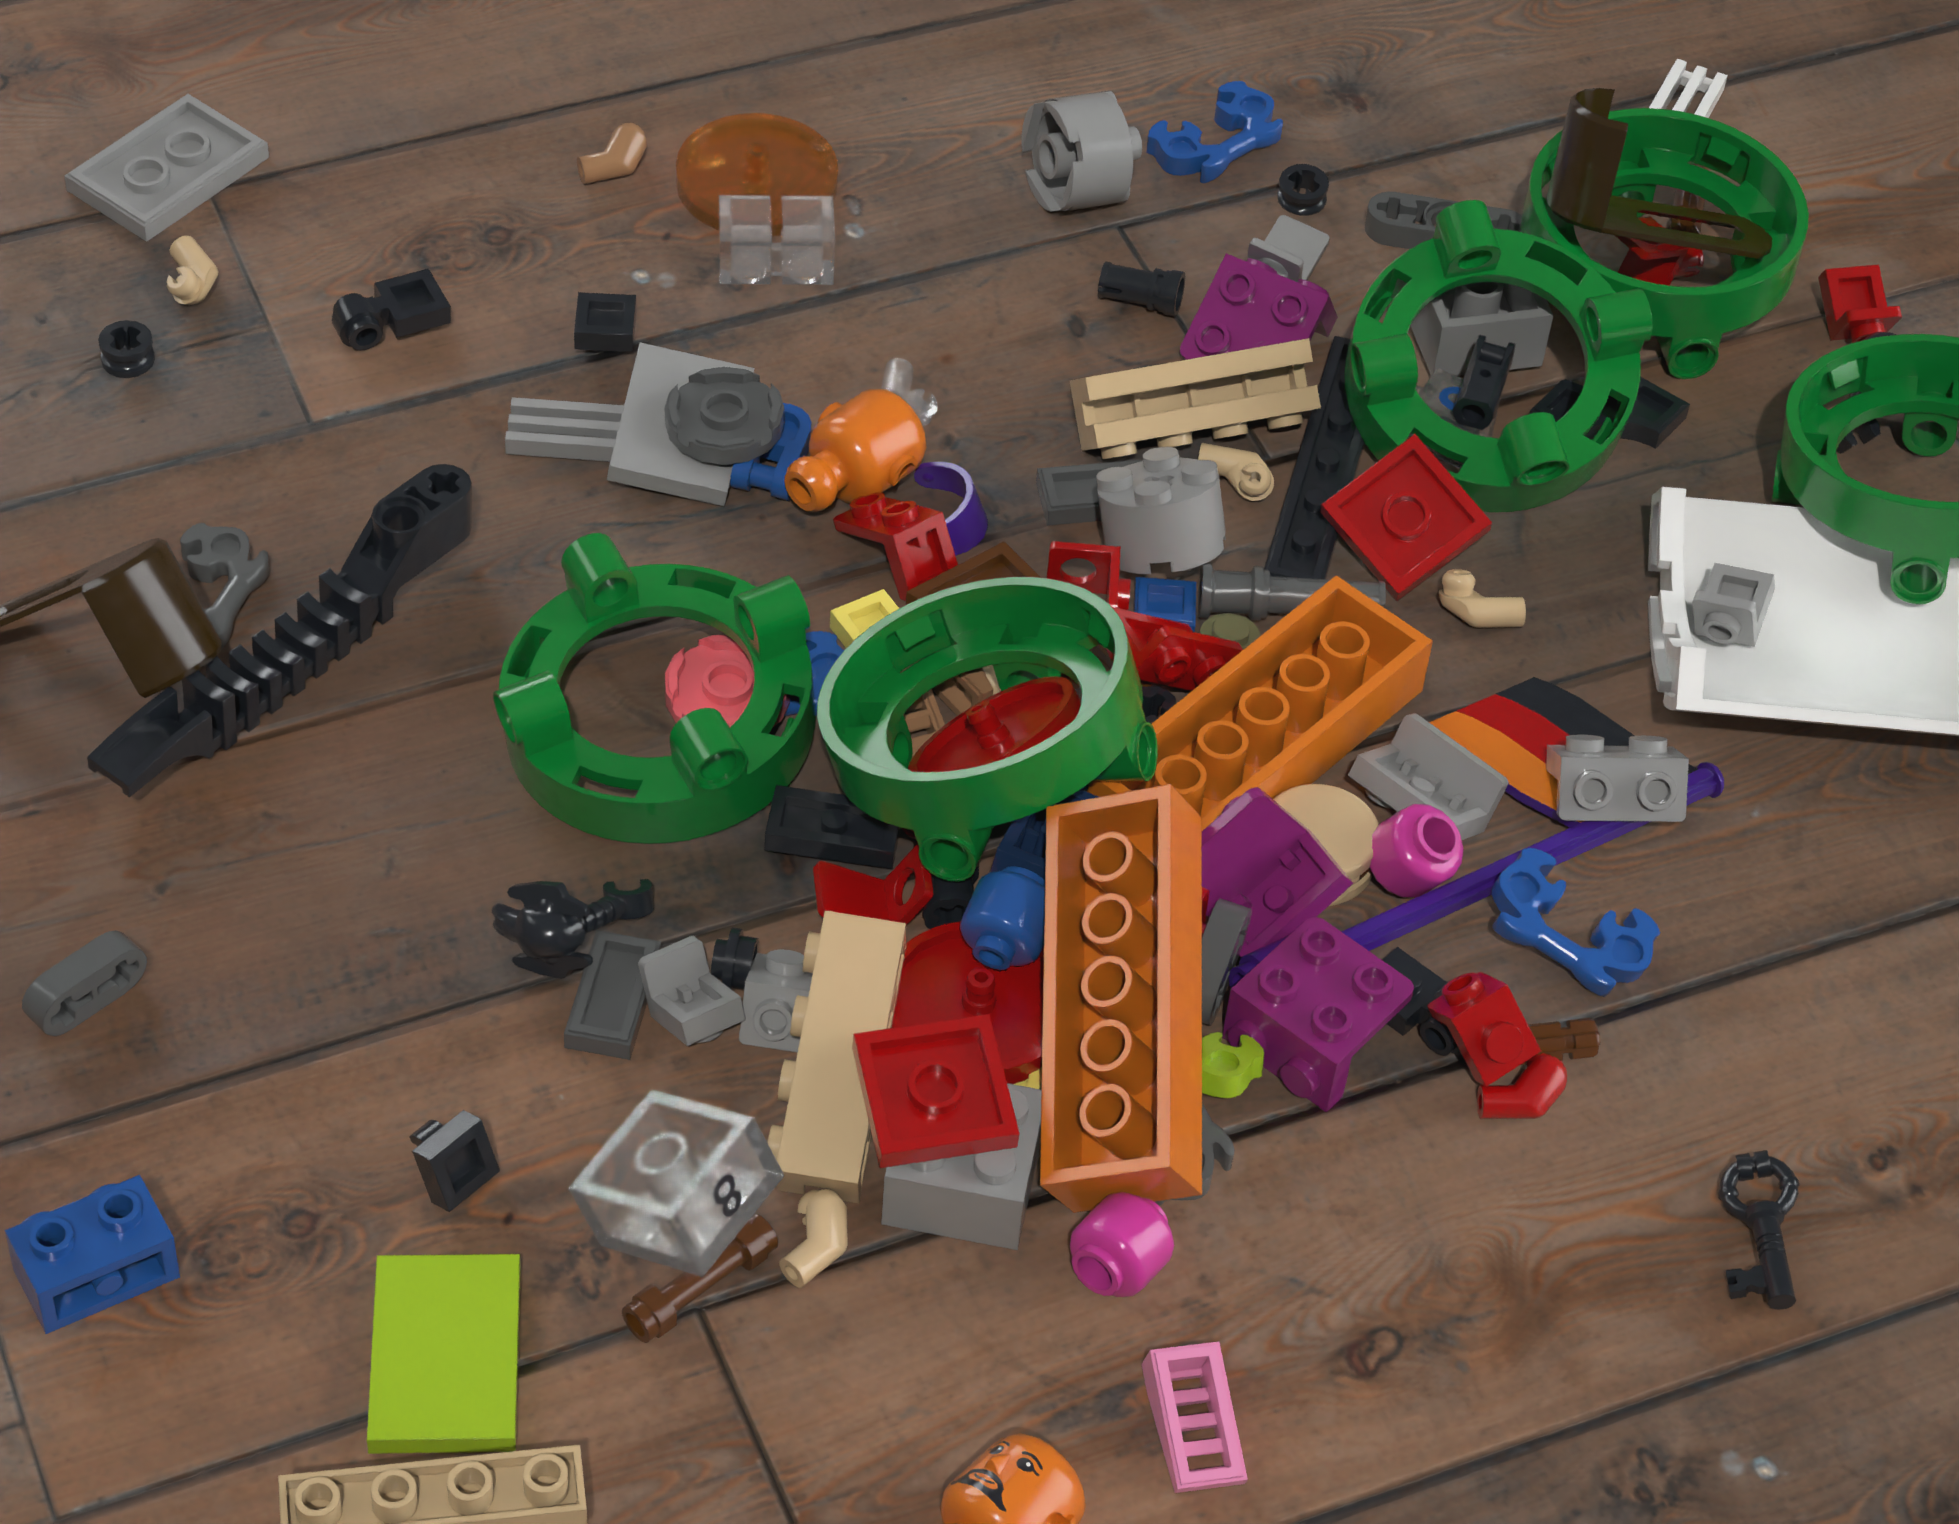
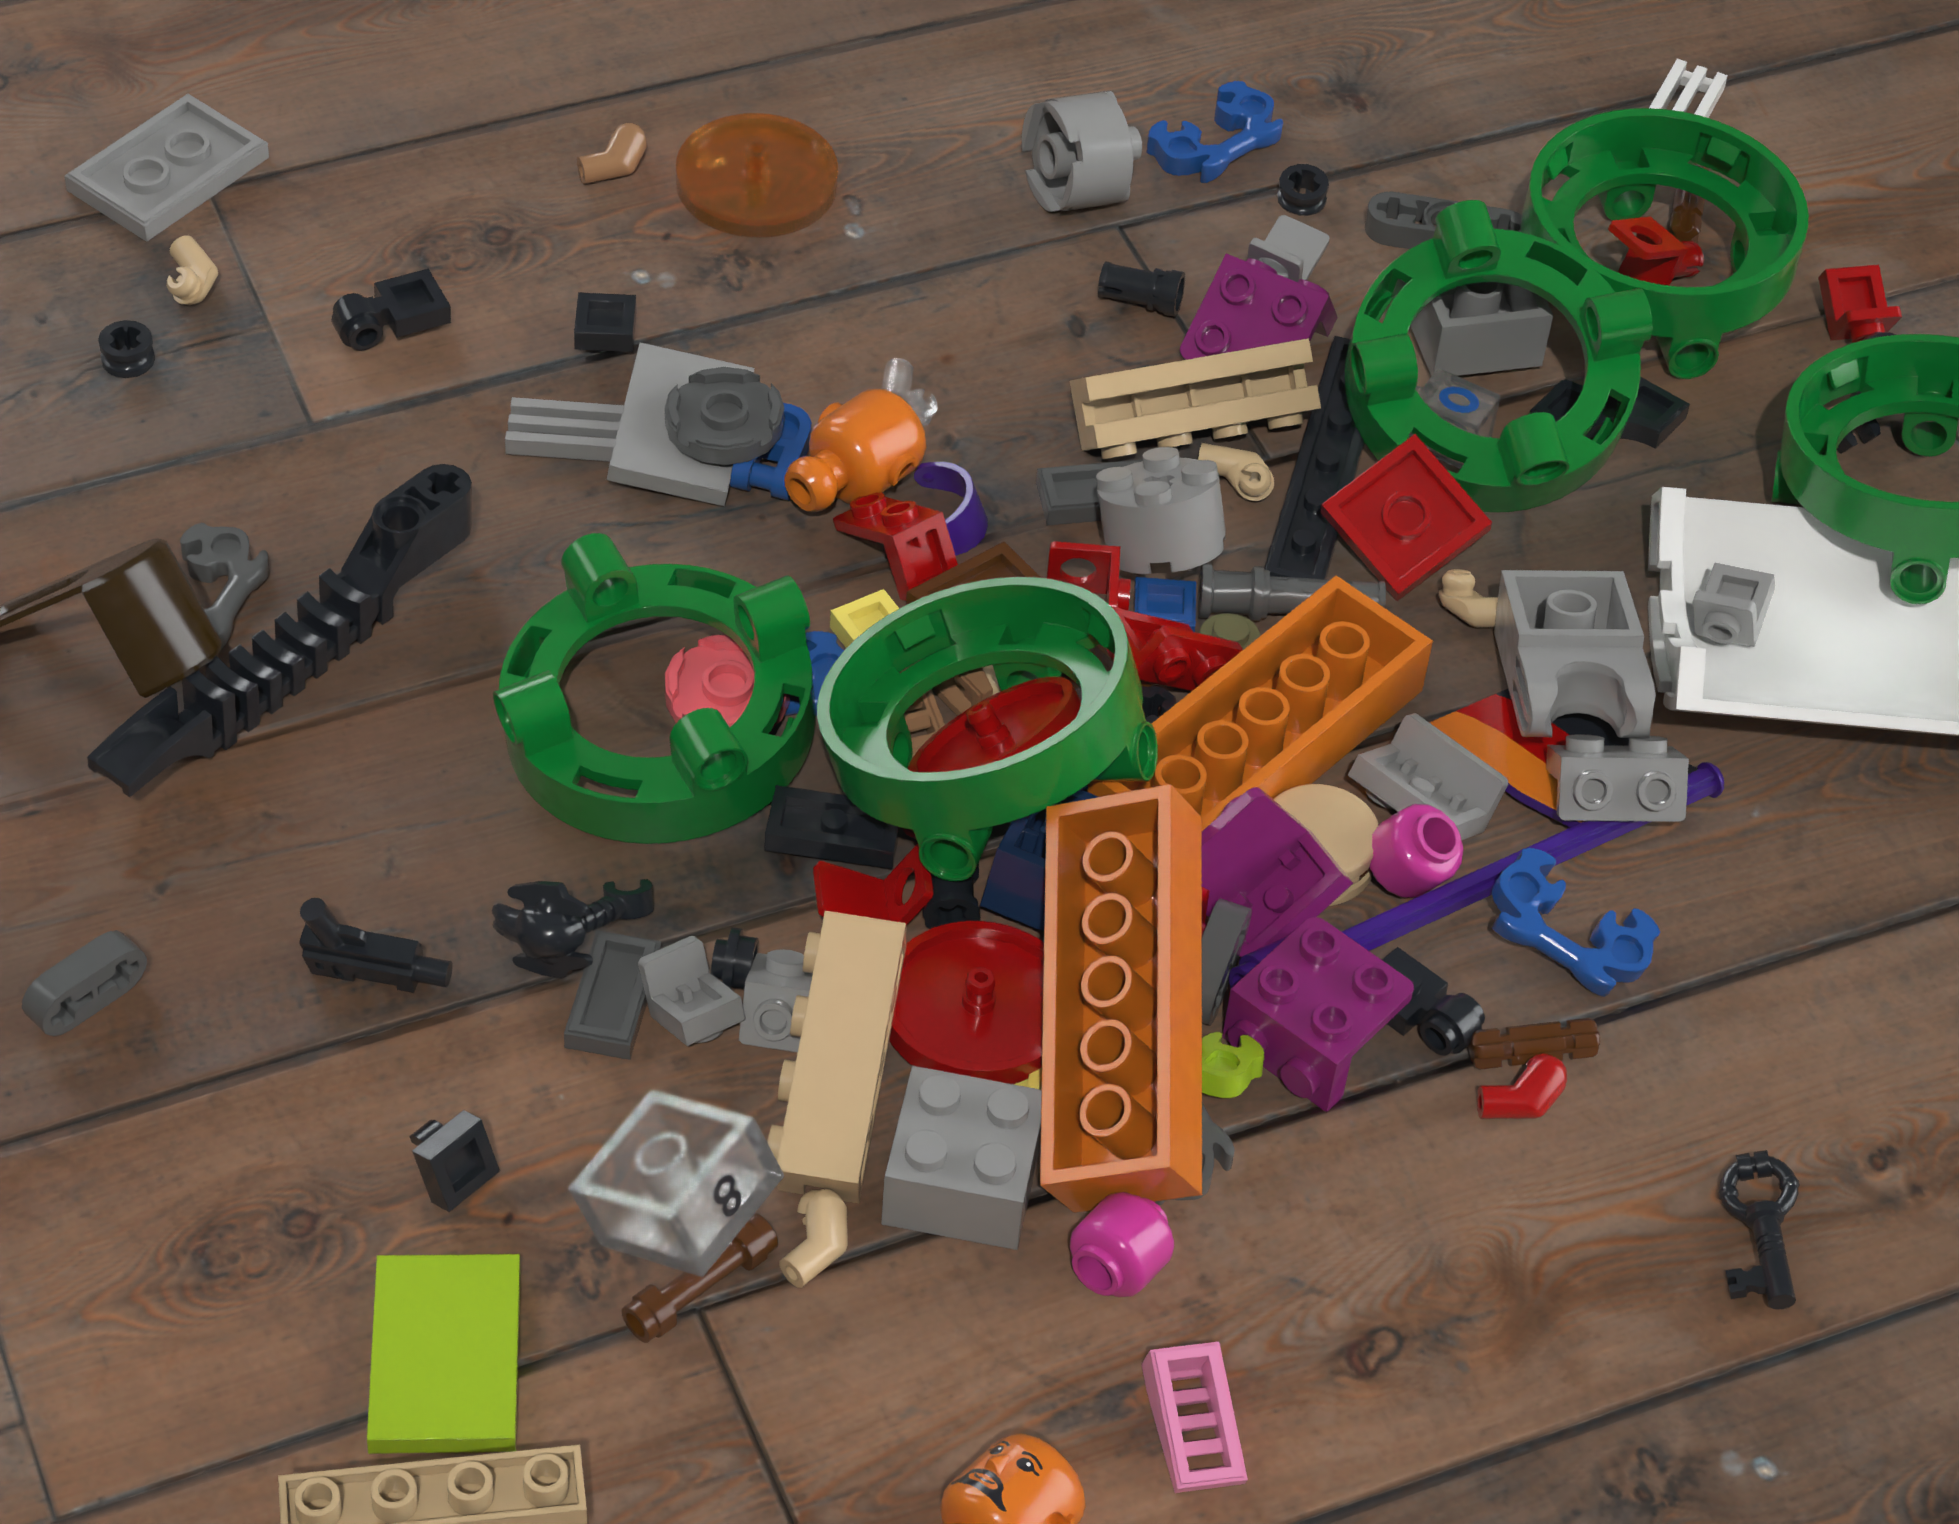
blue brick [5,1175,180,1334] -> none
clear piece [718,195,835,285] -> none
red tile [852,1014,1020,1168] -> none
blue head [960,866,1045,970] -> none
red bracket [1427,972,1541,1087] -> none
black bar [1453,334,1516,430] -> none
dark brown piece [1546,88,1772,259] -> none
none -> black piece [299,898,452,993]
none -> light grey brick [1494,570,1656,738]

